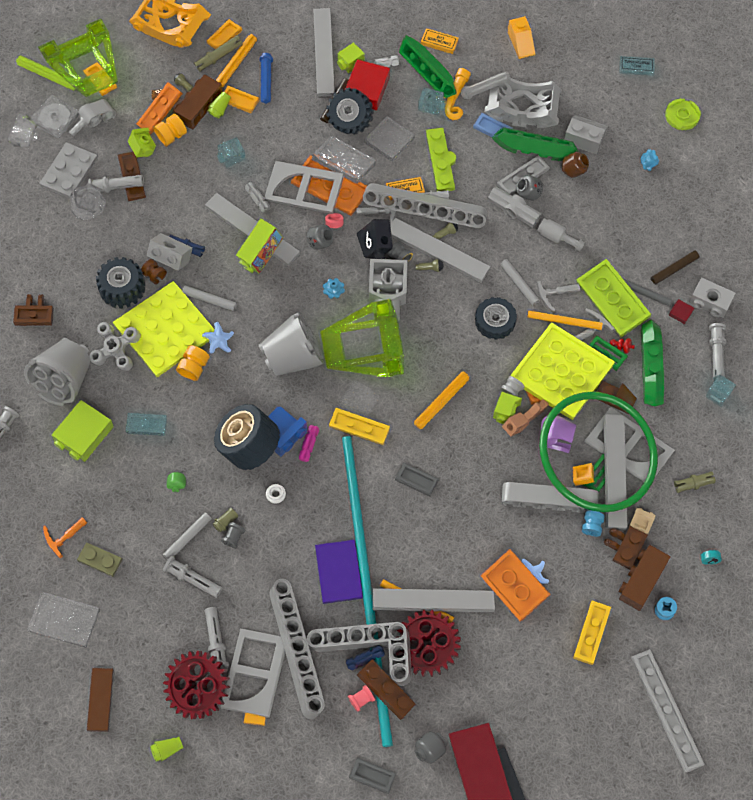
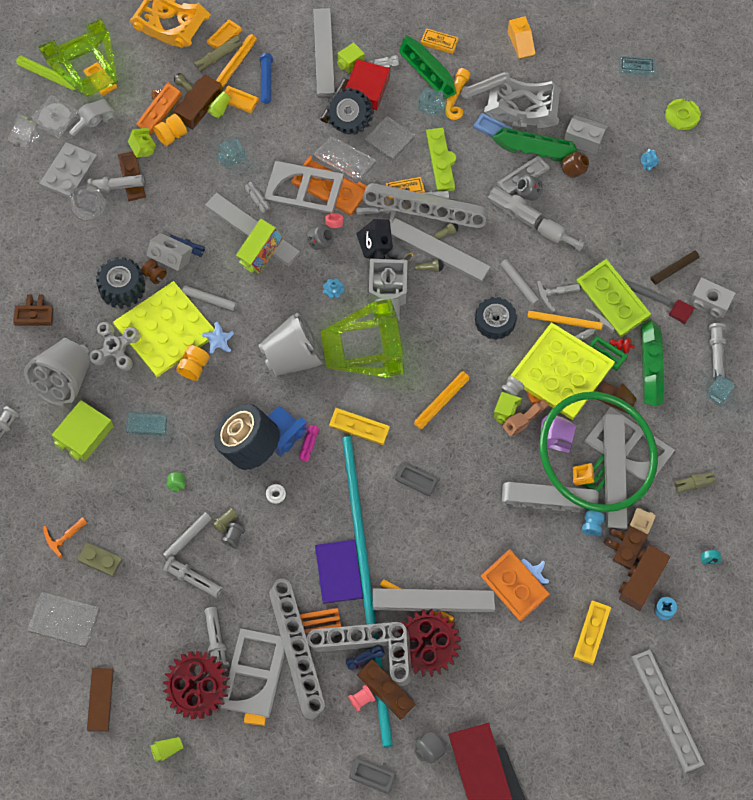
none -> orange tile [300,608,341,635]

